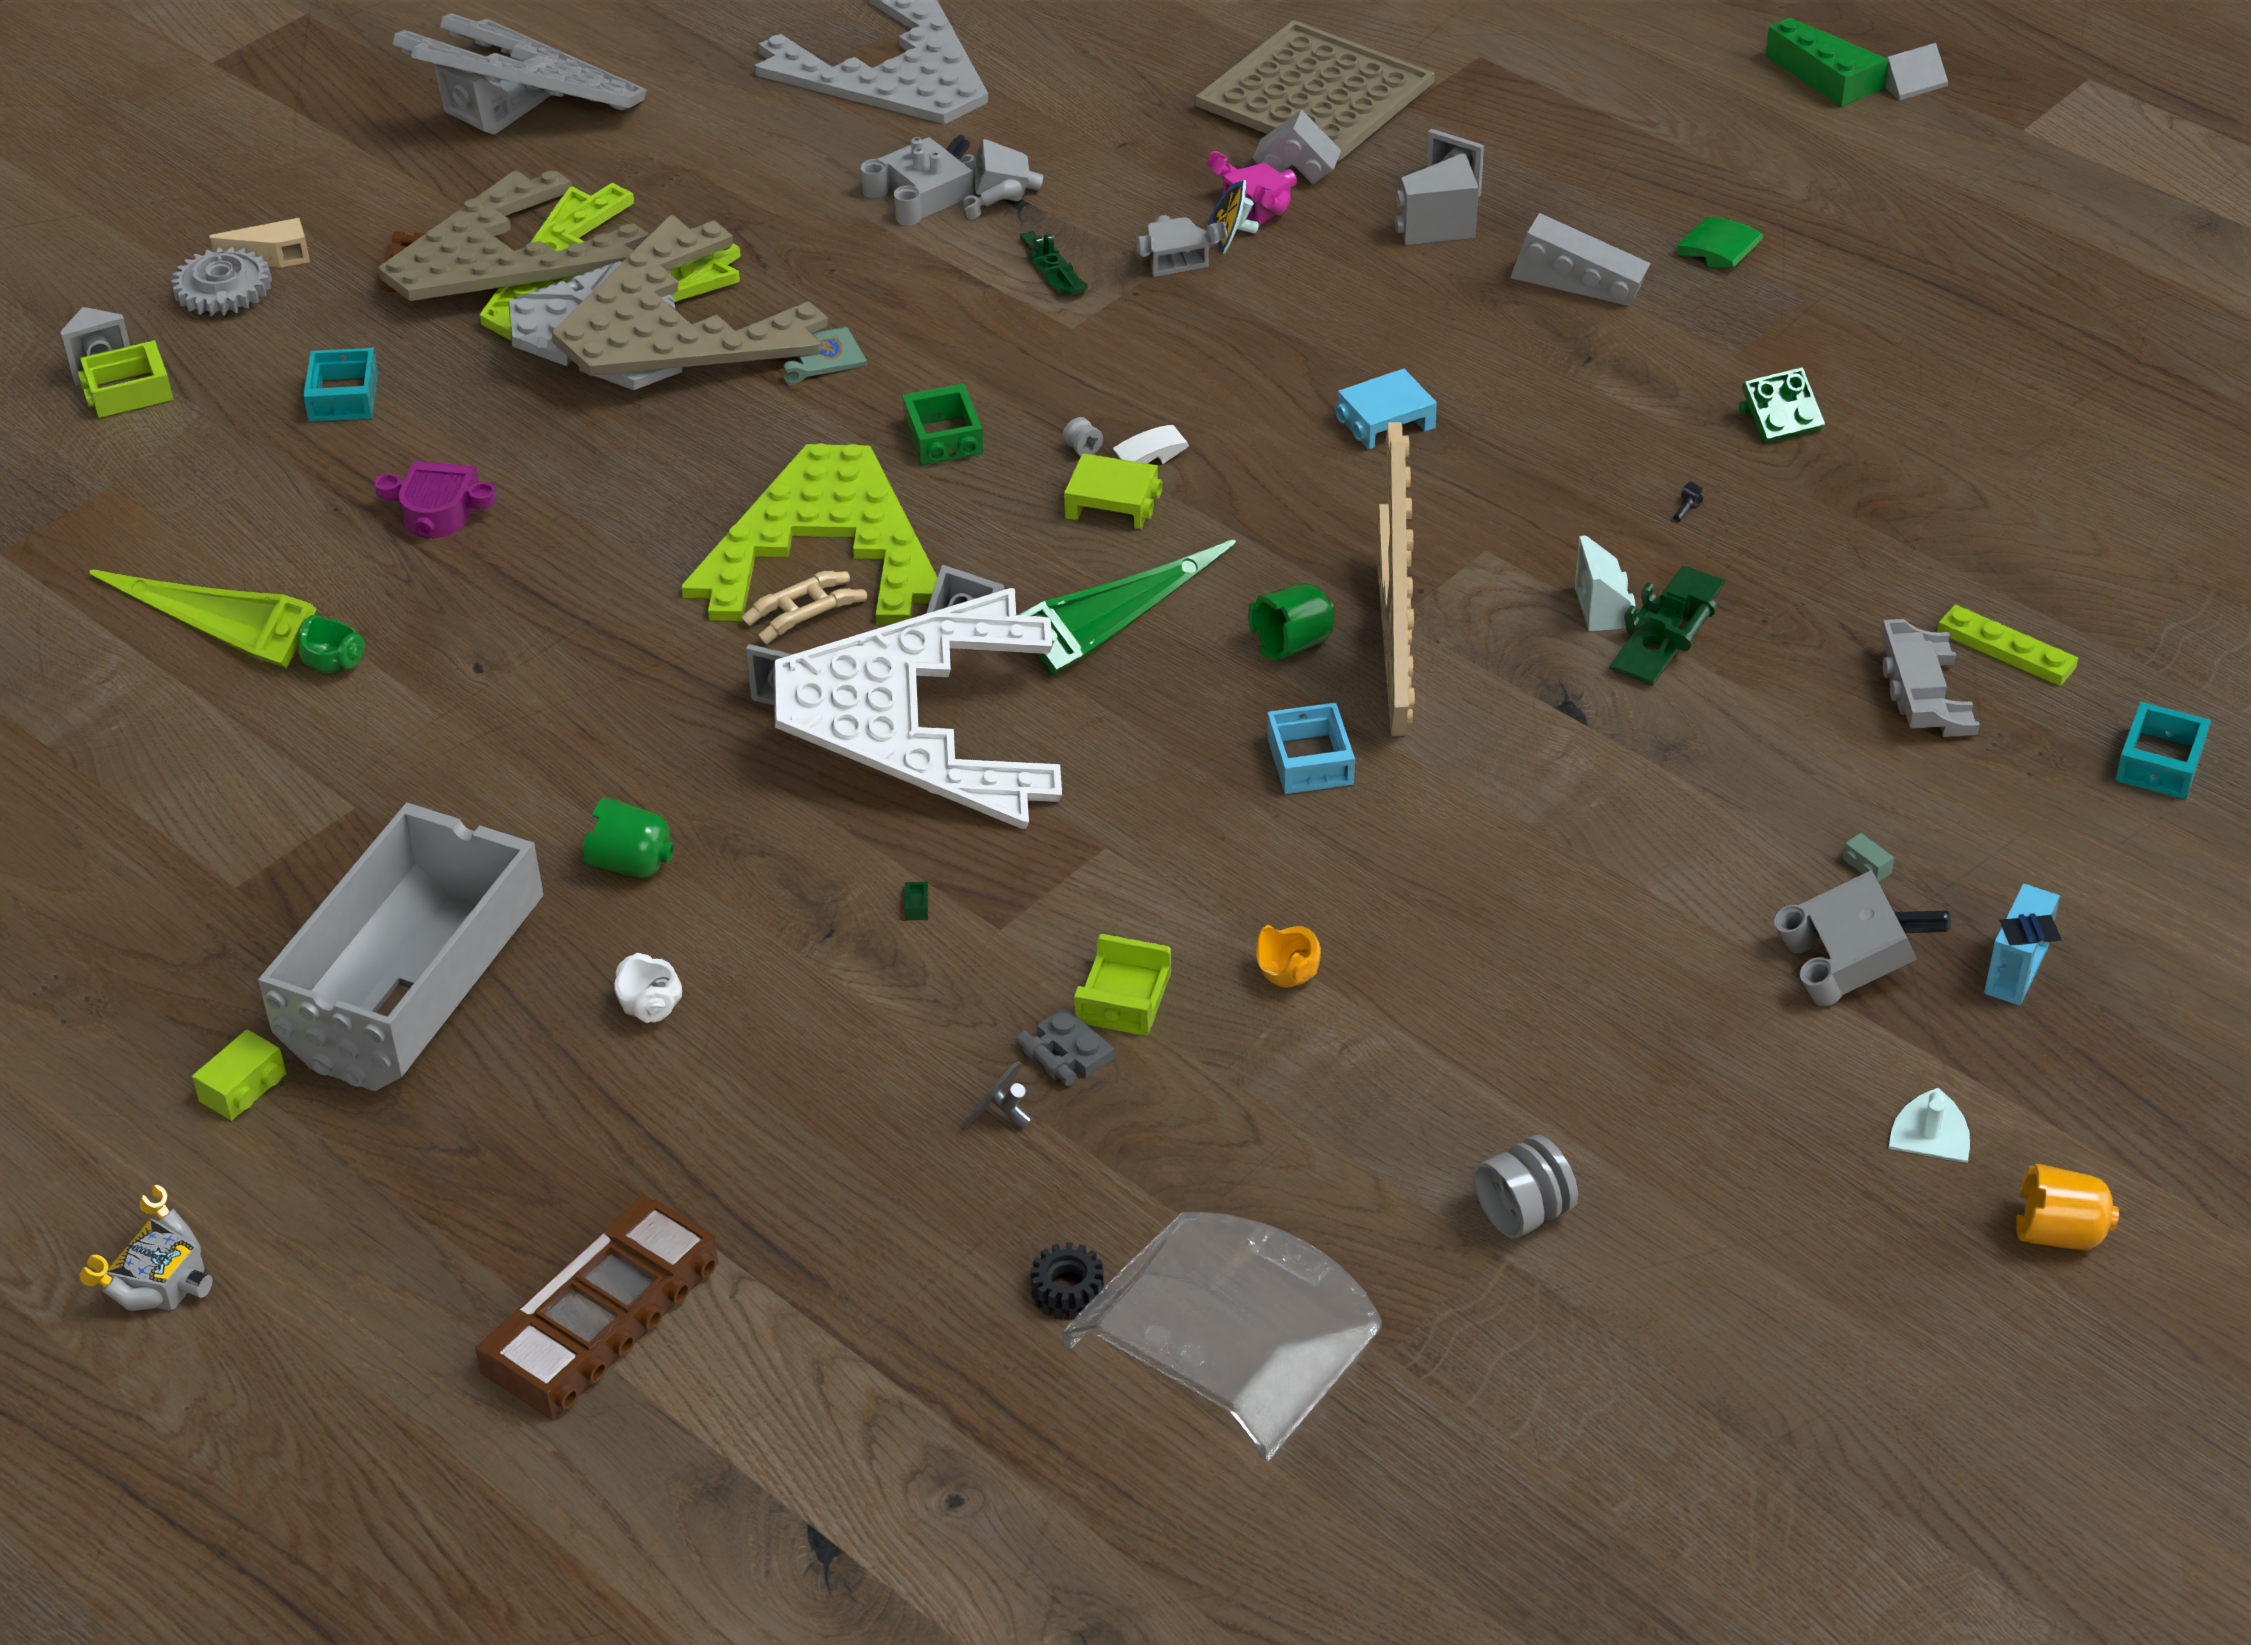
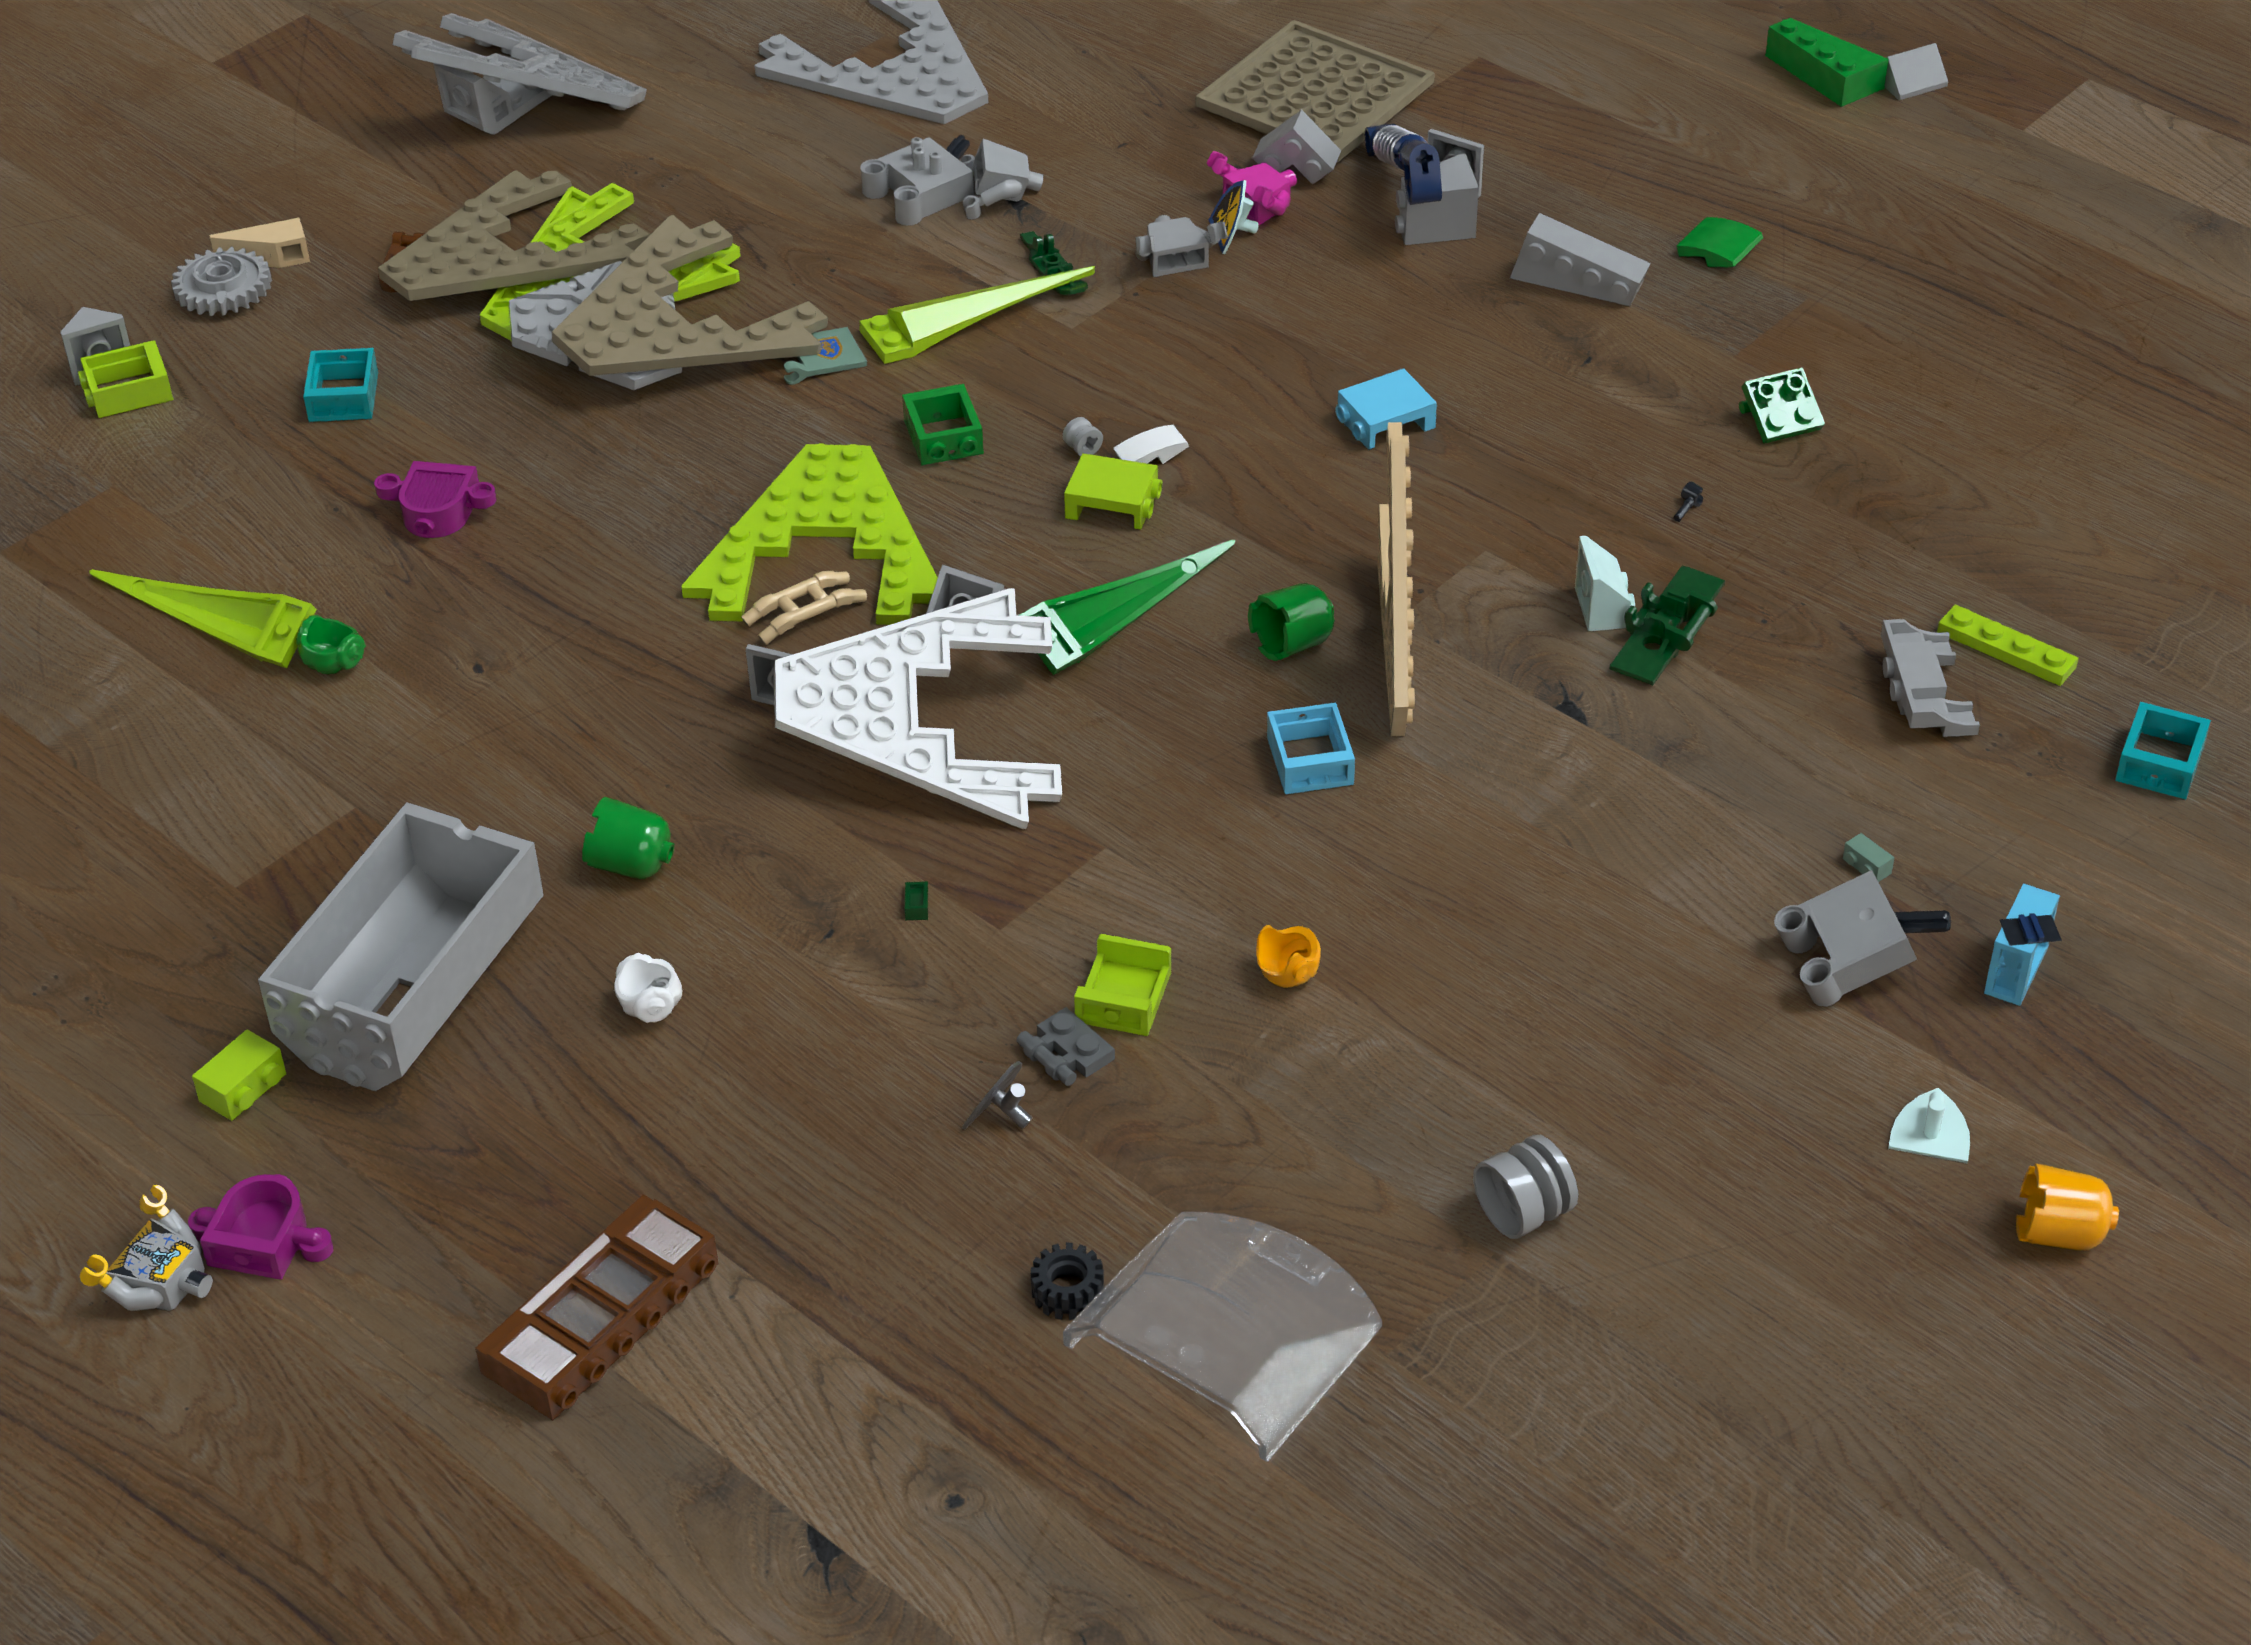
none -> magenta piece [188,1174,334,1280]
none -> lime plate [860,266,1095,364]
none -> dark blue piece [1364,123,1442,205]

